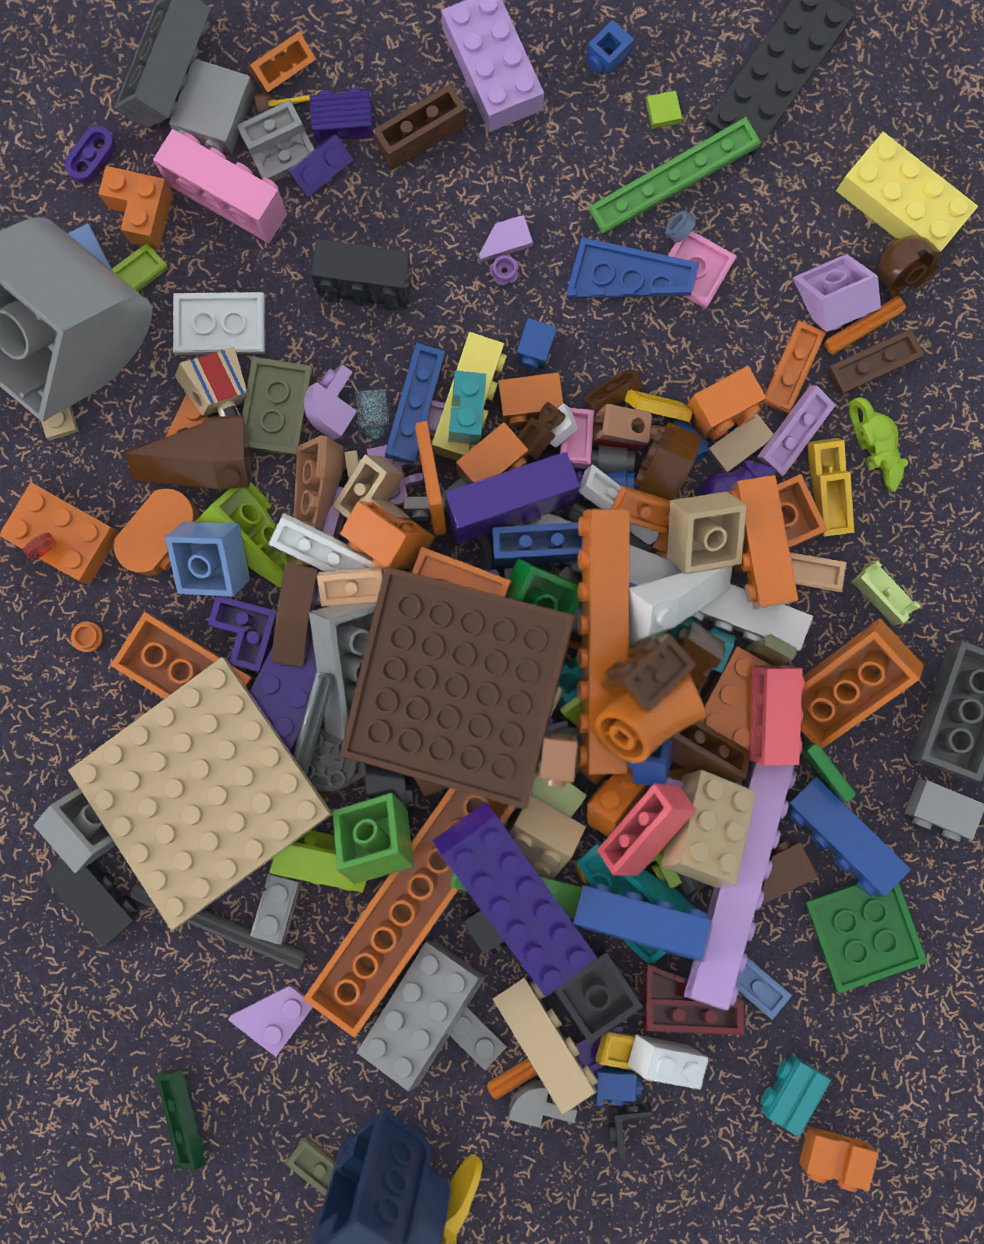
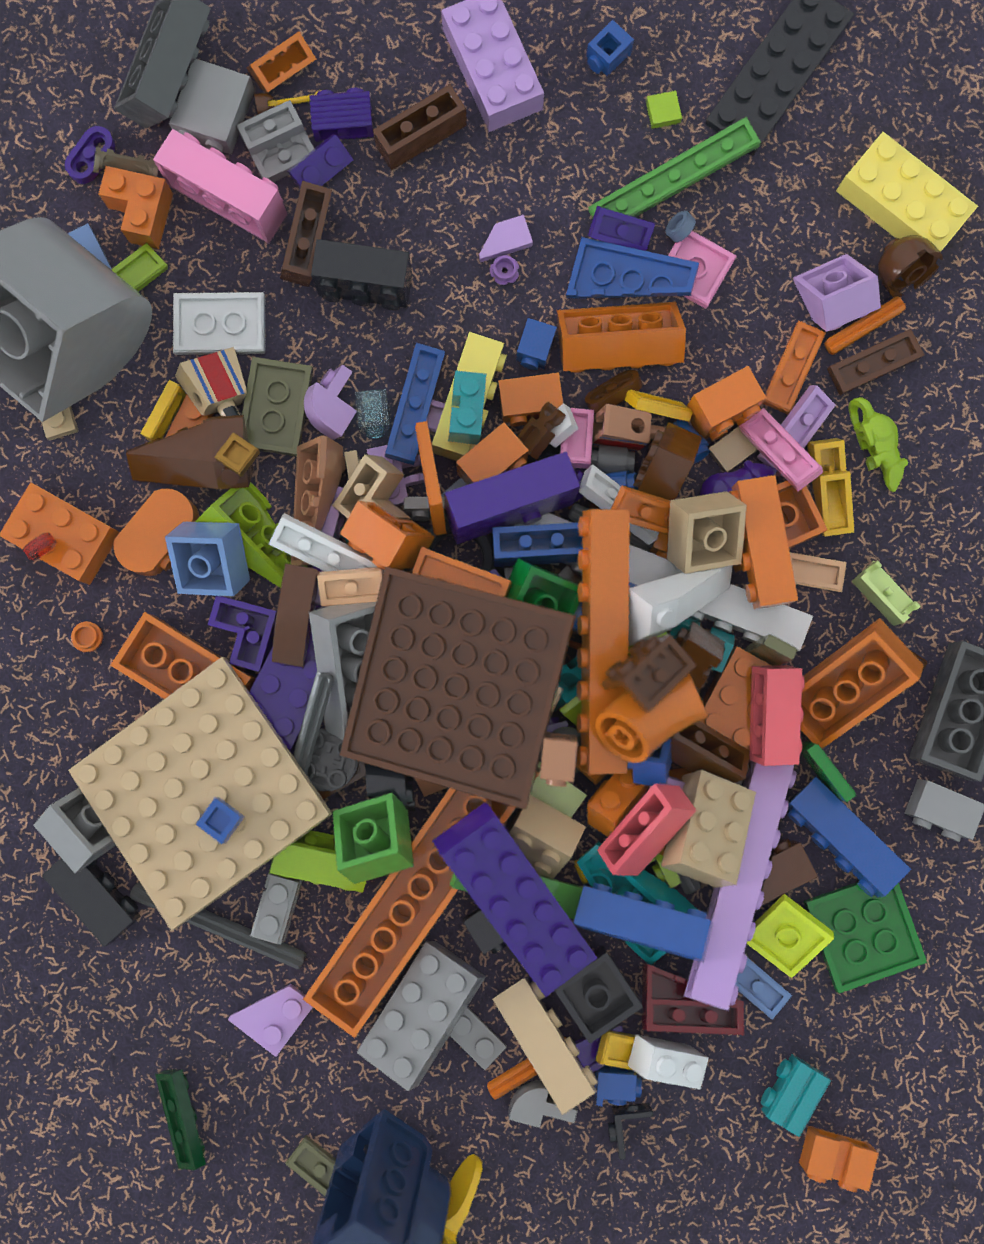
none -> dark tan piece [93,147,158,177]
none -> yellow tile [140,380,186,441]
none -> blue plate [196,797,245,844]
none -> pearl gold tile [215,432,260,477]
none -> reddish brown brick [280,181,332,287]
none -> orange slope [557,302,686,373]
none -> dark purple plate [588,205,655,251]
none -> bright pink tile [739,408,823,491]
none -> neon yellow tile [746,894,834,978]

